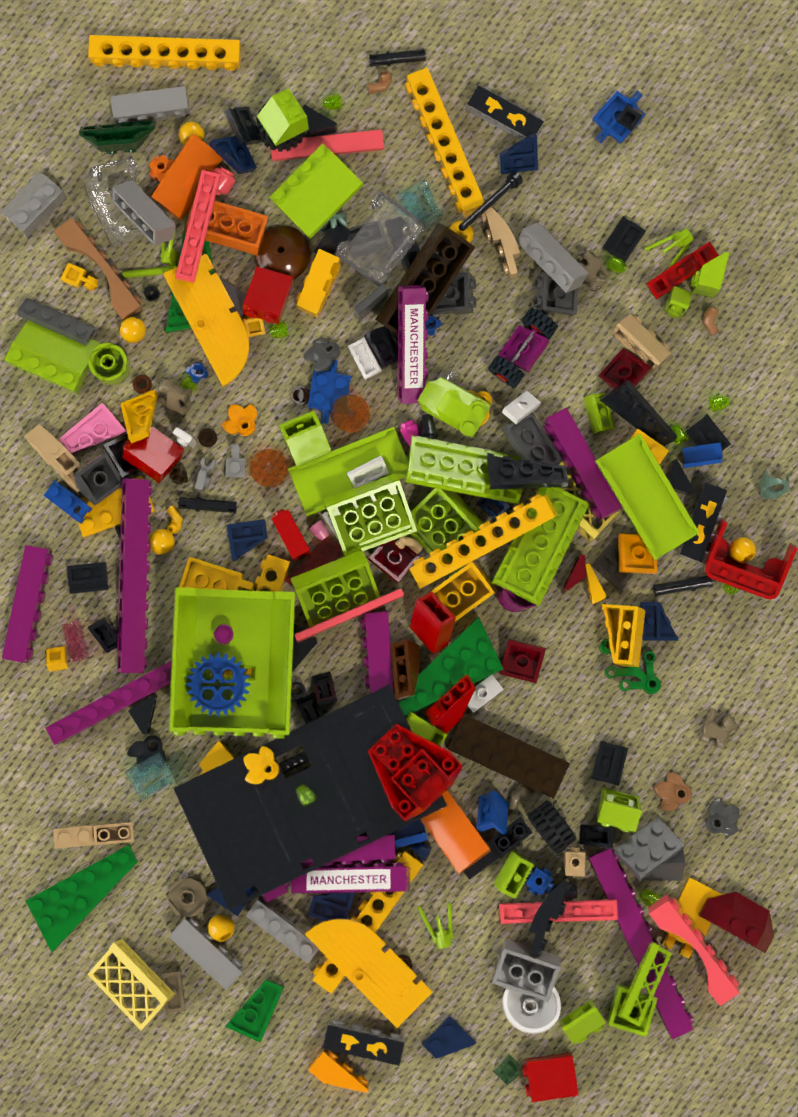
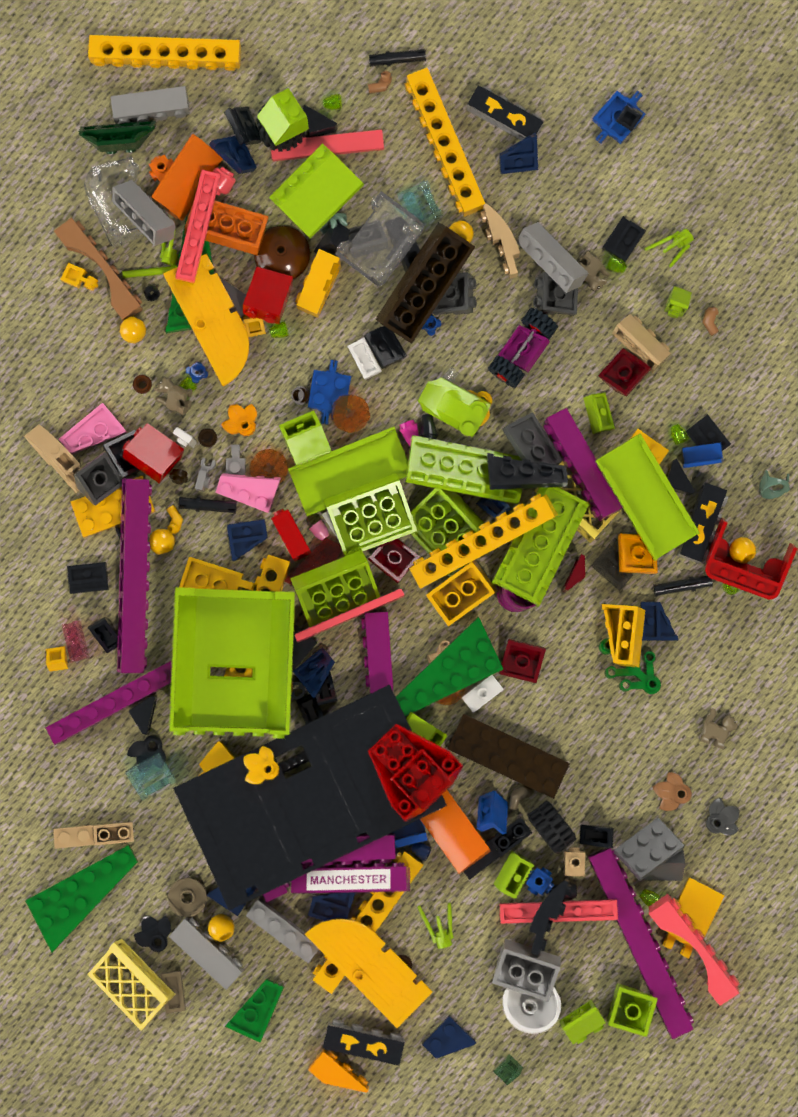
light grey slope [0,172,67,237] -> none
magenta brick [2,545,53,663] -> none
lime slope [4,320,101,395] -> none
dark grey plate [17,298,95,346] -> none
blue plate [43,480,93,524] -> none
lime brick [88,343,130,385] -> none
yellow wing [120,390,158,443] -> none
yellow piece [178,121,205,145] -> none
blue gear [186,652,251,717] -> none
magenta plate [214,624,234,644] -> none
clear neon green hose [296,785,317,807] -> none
dark grey plate [303,338,340,372] -> none
white plate [347,456,389,488] -> none
dark grey tile [354,284,388,322] -> none
reddish brown slope [390,639,421,700] -> none
tan arm [395,536,423,555] -> none
magenta brick [398,285,428,404] -> none
red brick [409,592,456,654] -> none
red slope [425,674,476,734] -> none
black piece [459,171,523,231] -> none
white plate [502,391,541,424] -> none
red brick [522,1052,579,1103] -> none
yellow slope [585,563,606,605] -> none
black plate [591,741,628,786] -> none
lime slope [597,787,642,832] -> none
black wing [600,380,677,446] -> none
lime fence [617,942,672,1027] -> none
red slope [646,241,719,300] -> none
lime slope [690,252,729,298] -> none
dark red wedge [698,891,774,953] -> none
clear neon green hose [709,395,730,412] -> none
none -> black plate [134,915,171,952]
none -> bright pink wing [215,473,281,513]
none -> dark blue wing [293,647,335,698]

